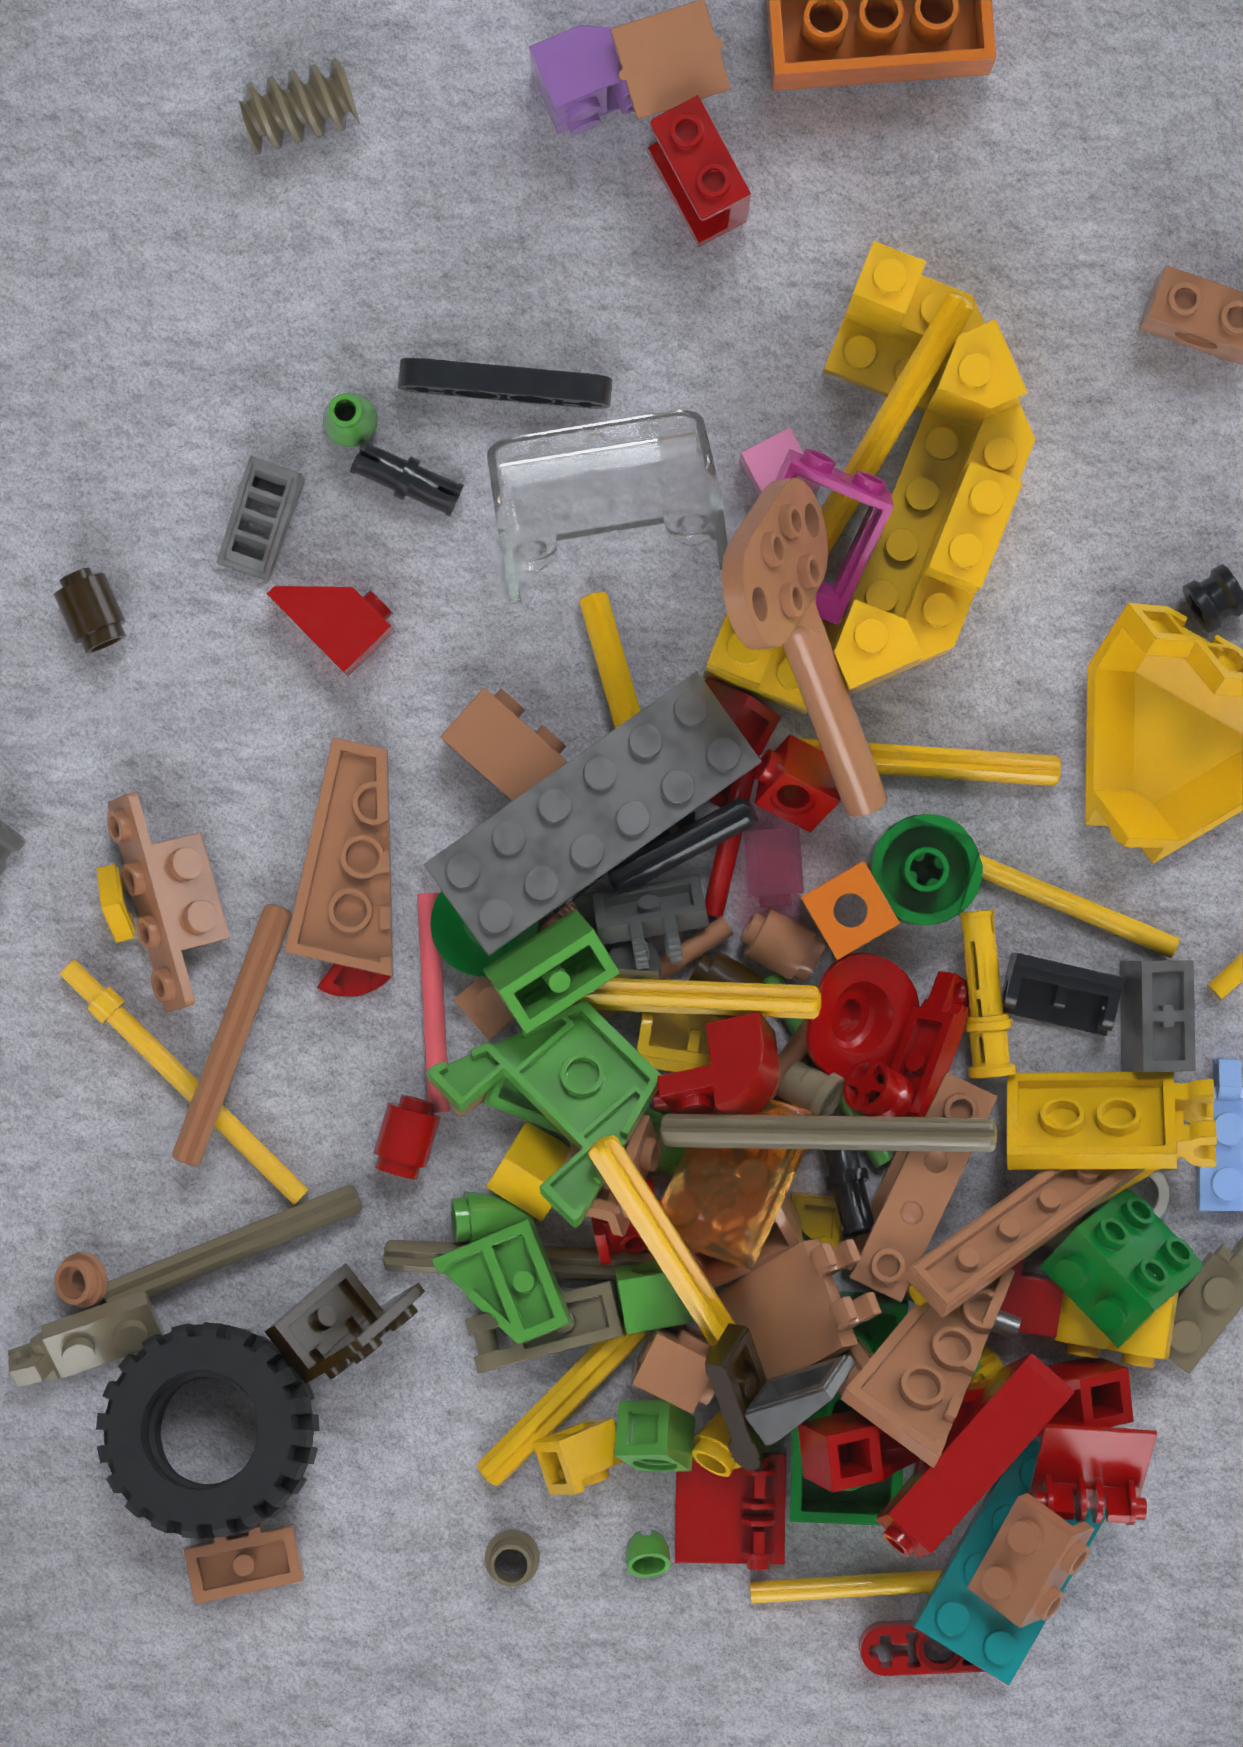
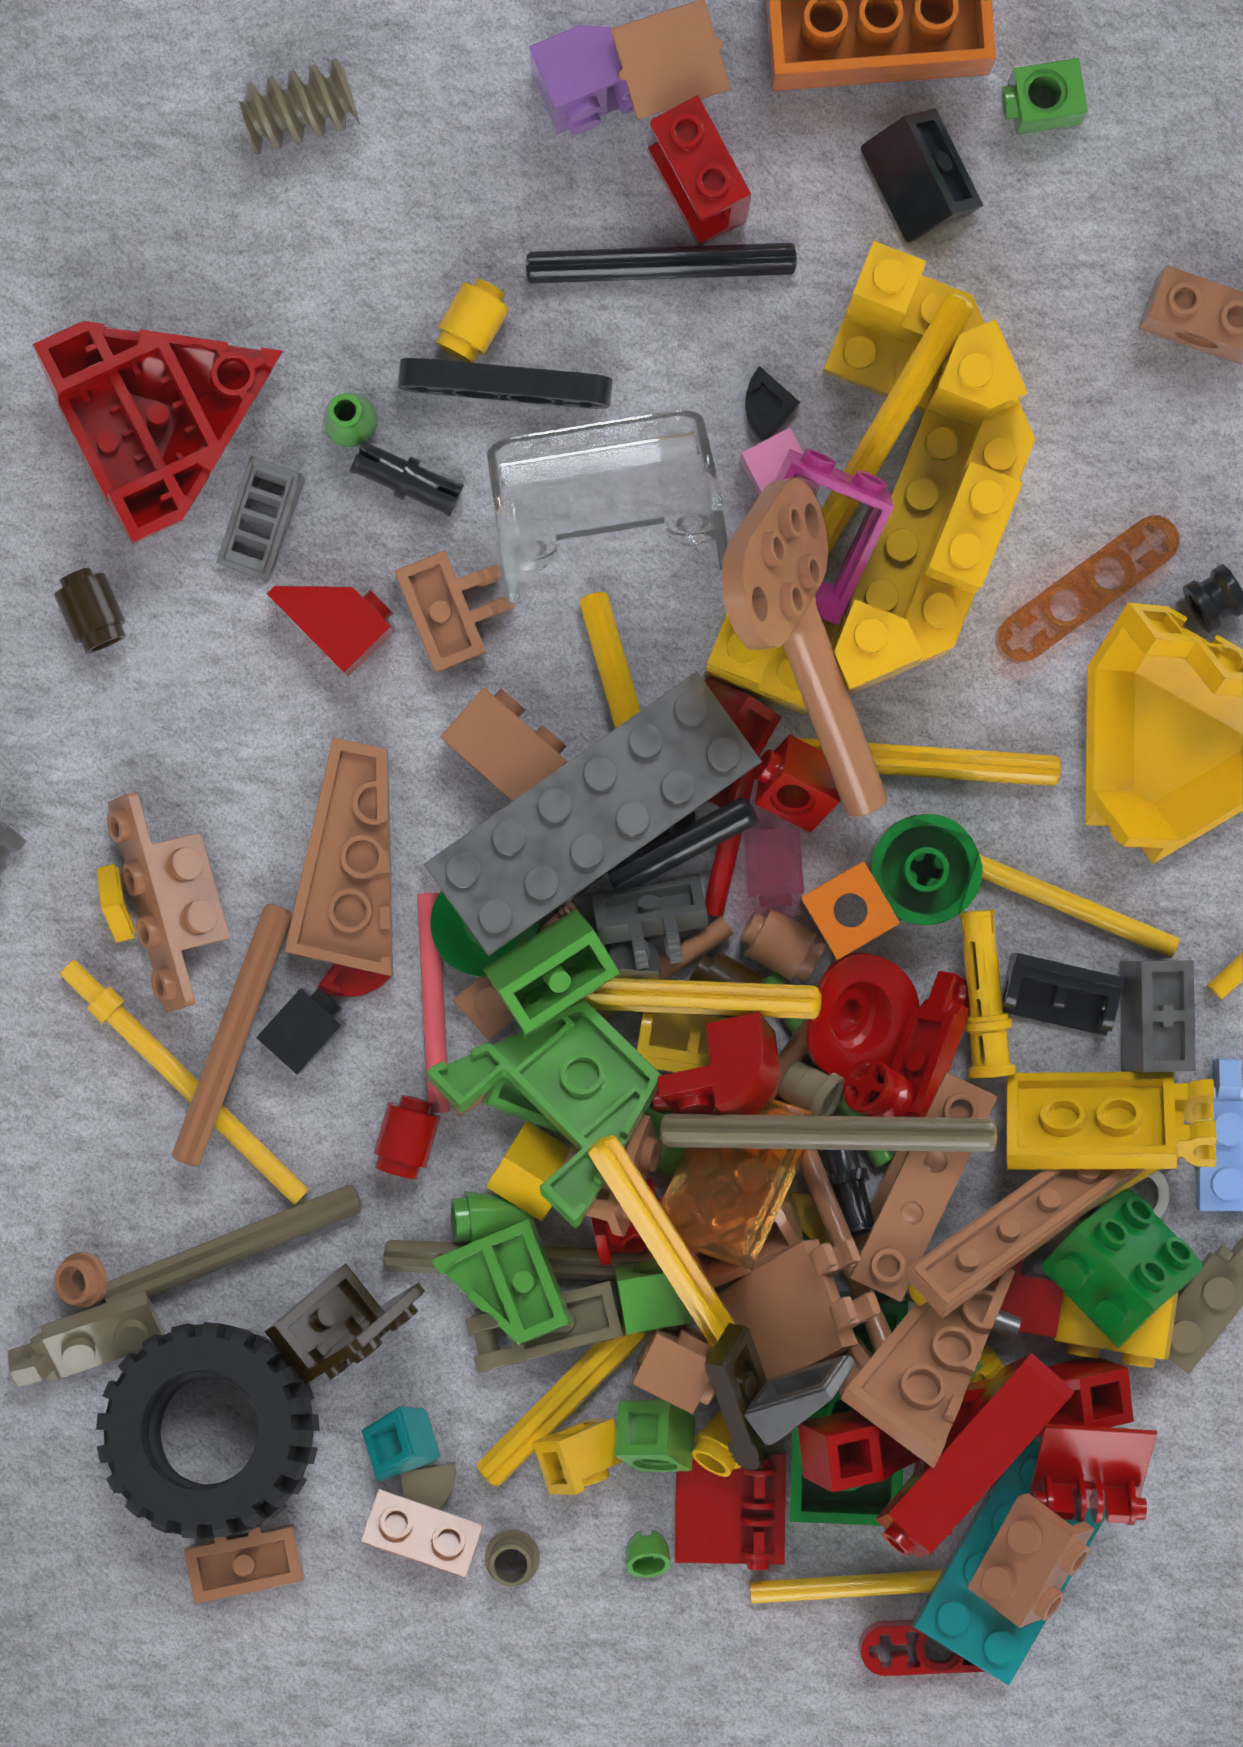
none -> red wedge [33,321,283,544]
none -> black brick [256,987,346,1075]
none -> hinge [360,1489,483,1578]
none -> teal slope [361,1406,440,1481]
none -> nougat hinge [394,550,516,674]
none -> dark tan tile [400,1461,456,1510]
none -> yellow brick [435,278,510,363]
none -> black axle [526,243,797,284]
none -> black tile [745,366,800,443]
none -> nougat bar [796,1149,891,1352]
none -> black panel [861,108,984,242]
none -> clear orange beam [995,515,1180,664]
none -> bright green brick [1001,58,1088,135]

